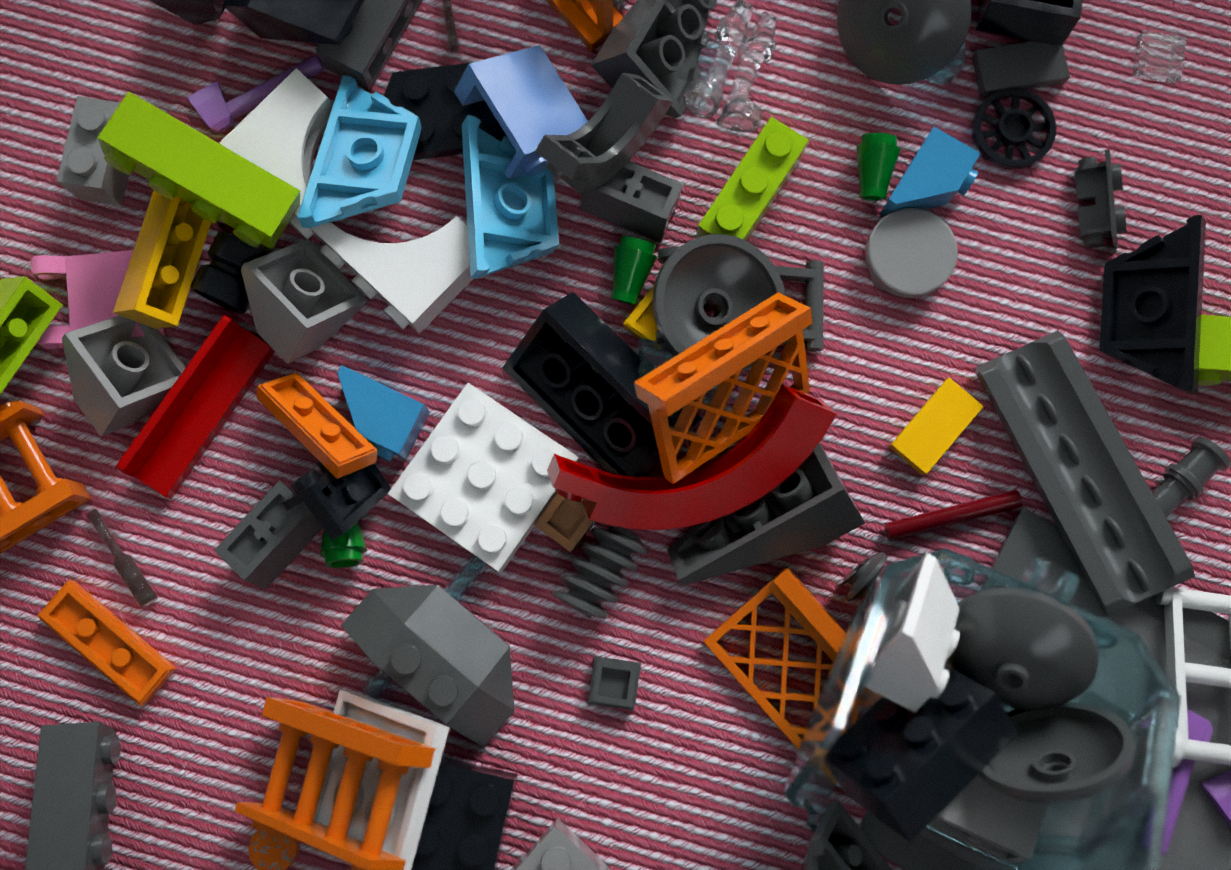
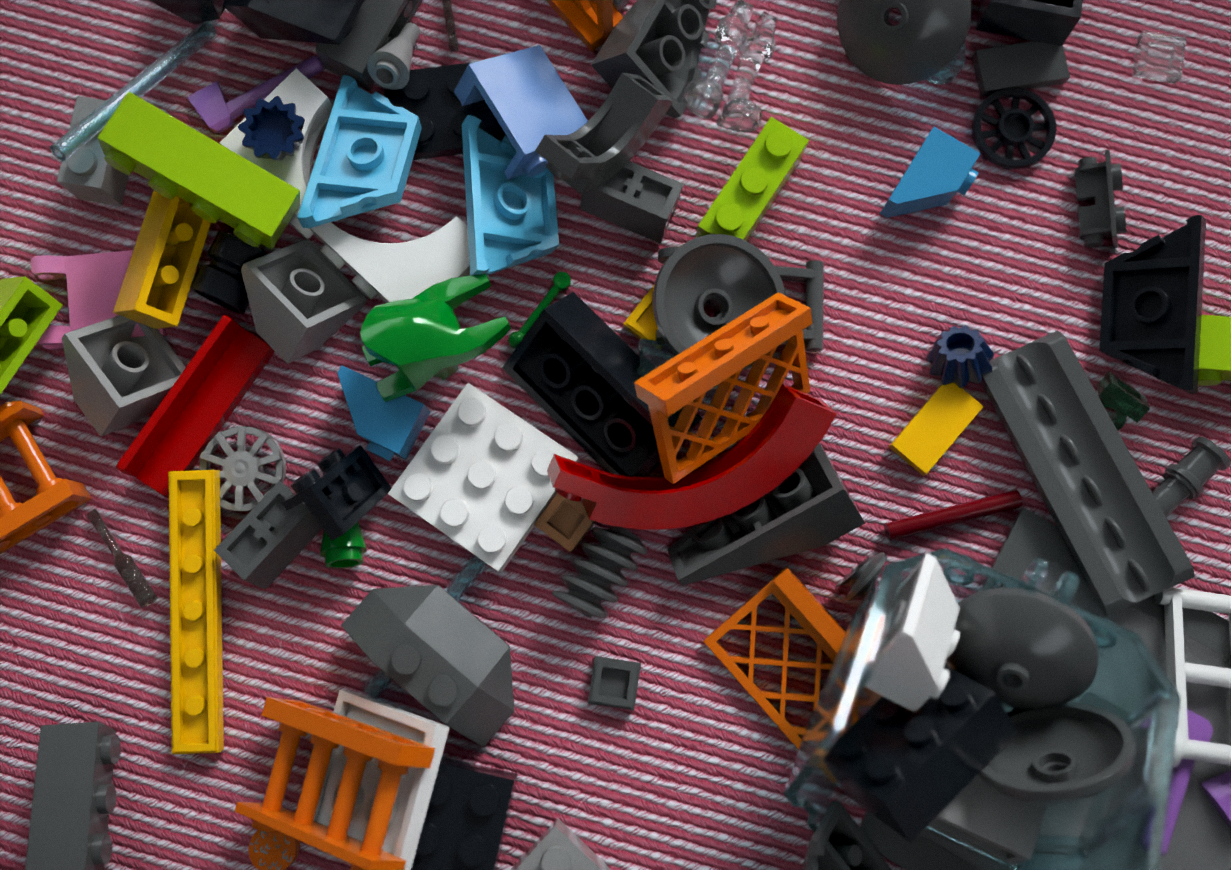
orange tile [37,580,177,706] -> none
orange tile [257,372,378,479] -> none
green cone [610,236,657,305] -> none
green cone [856,133,901,201] -> none
light grey tile [865,208,958,298] -> none
none -> clear light blue piece [50,21,216,161]
none -> yellow tile [169,470,224,754]
none -> light grey wheel [199,426,286,512]
none -> dark blue piece [238,96,305,161]
none -> green piece [360,274,511,402]
none -> light grey cone [367,23,421,90]
none -> green hinge [508,272,571,349]
none -> dark blue piece [927,325,994,389]
none -> clear green tile [1097,371,1150,431]

